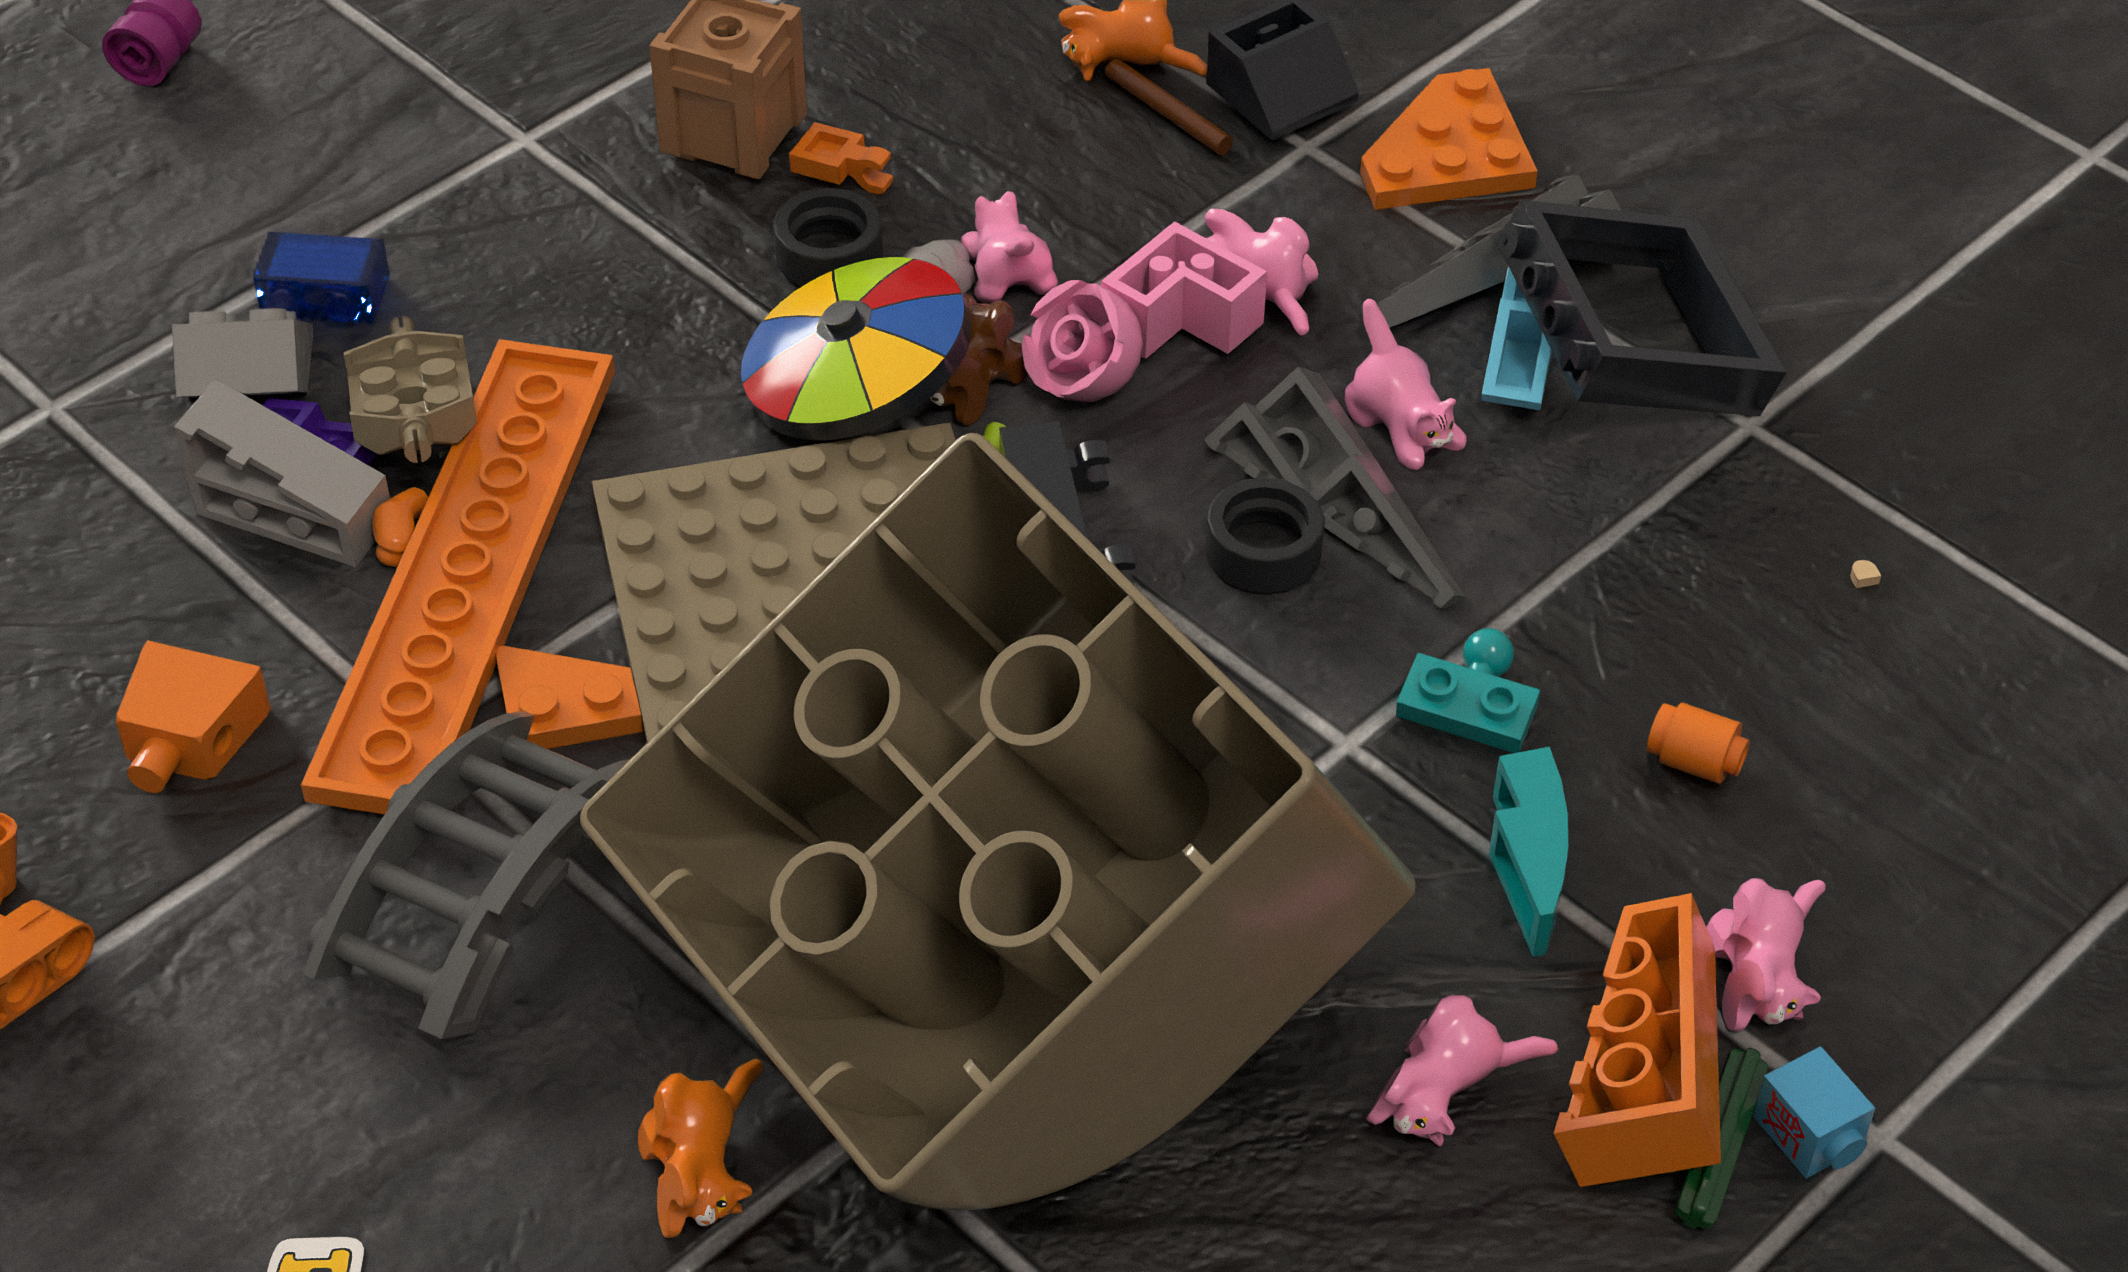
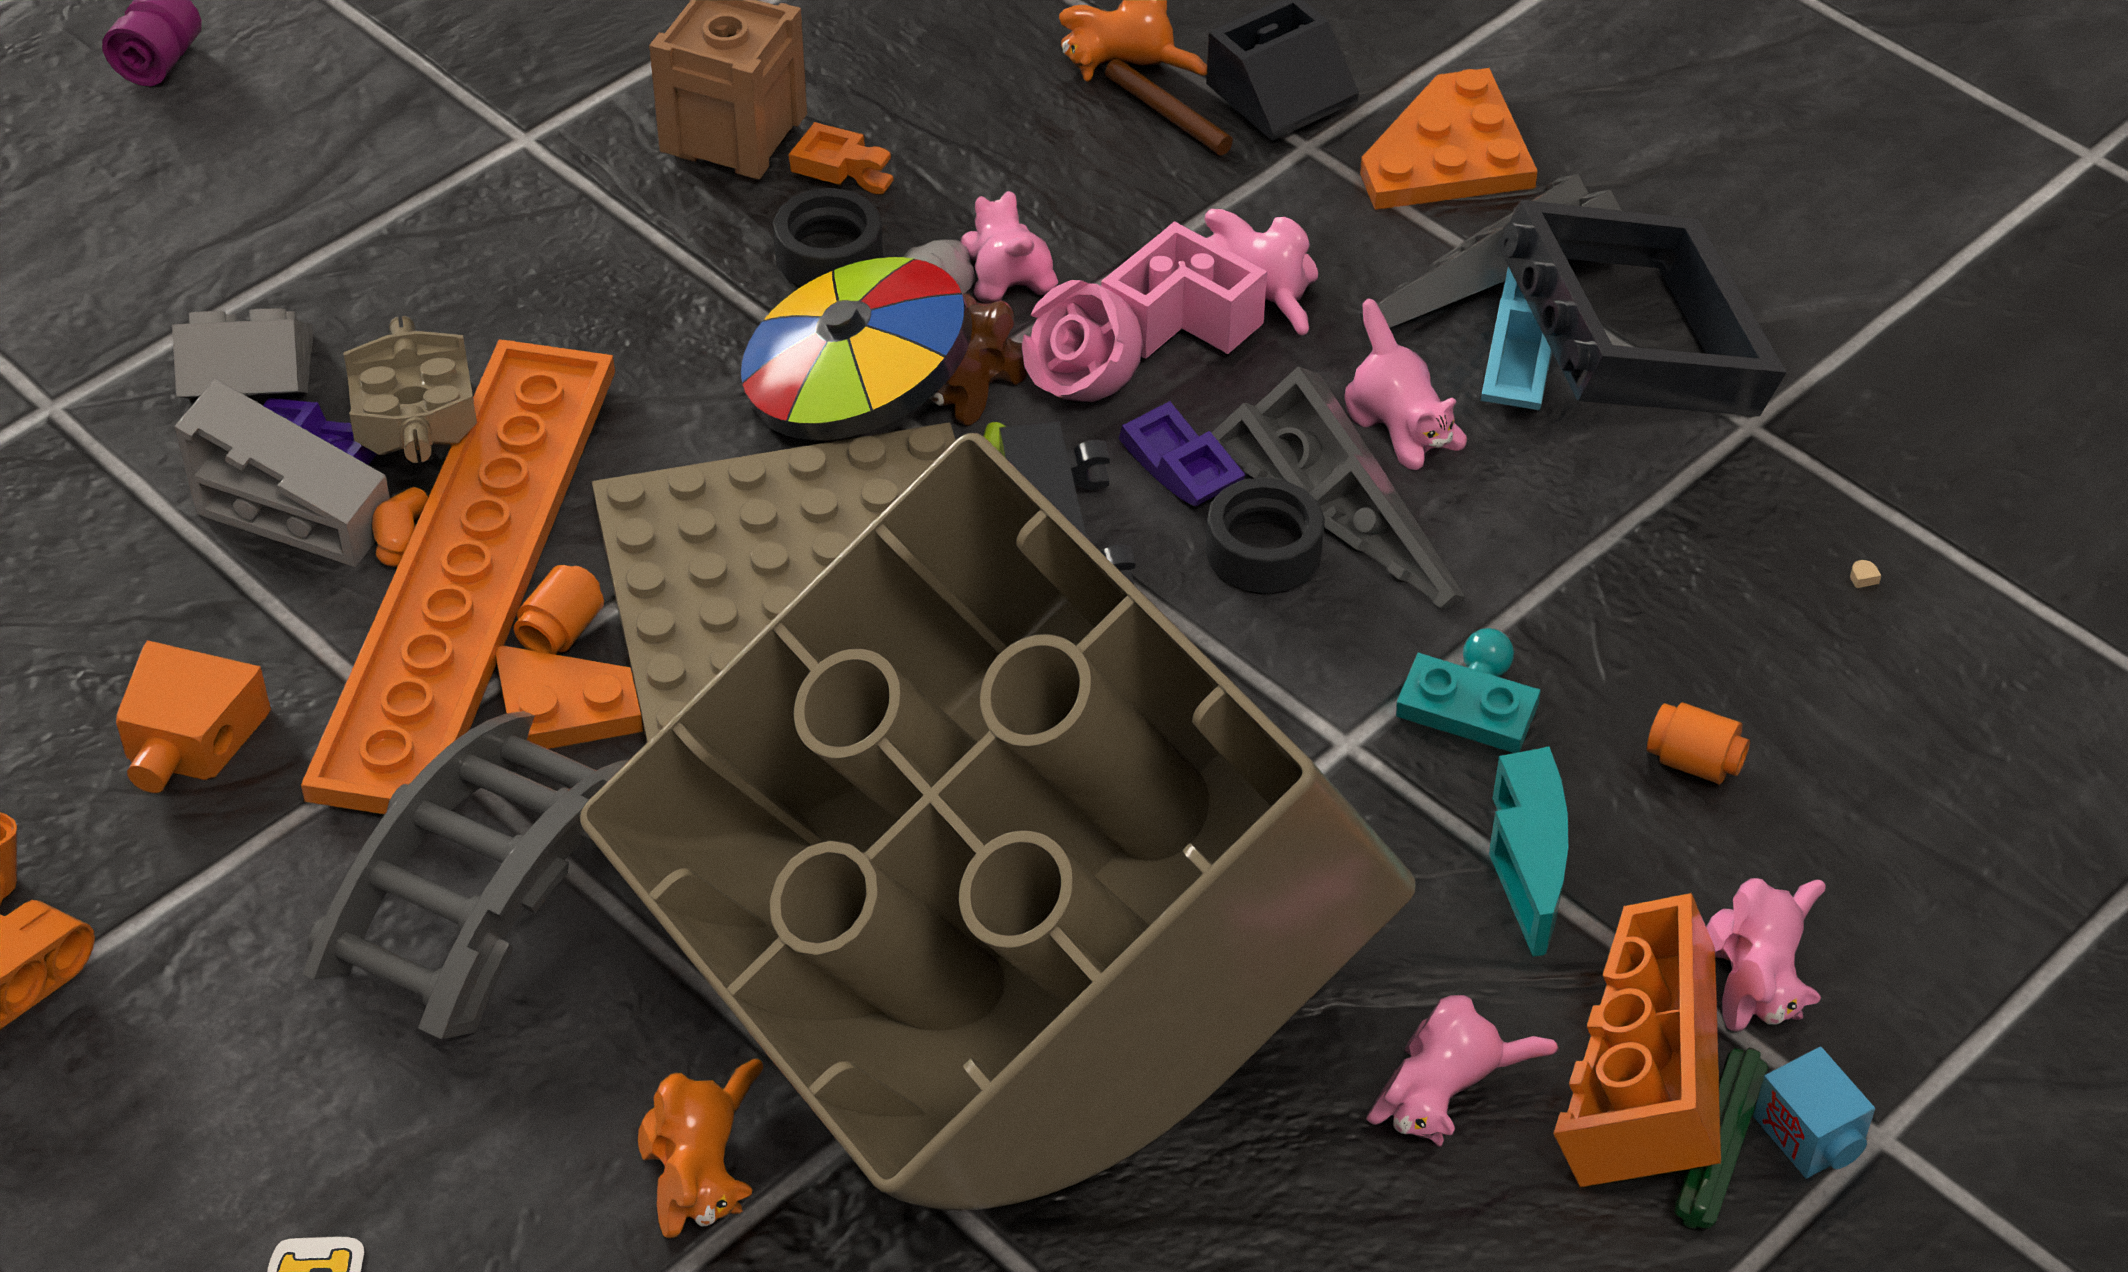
clear blue brick [253,232,390,325] -> none
none -> orange brick [514,565,604,655]
none -> dark purple slope [1118,401,1245,507]

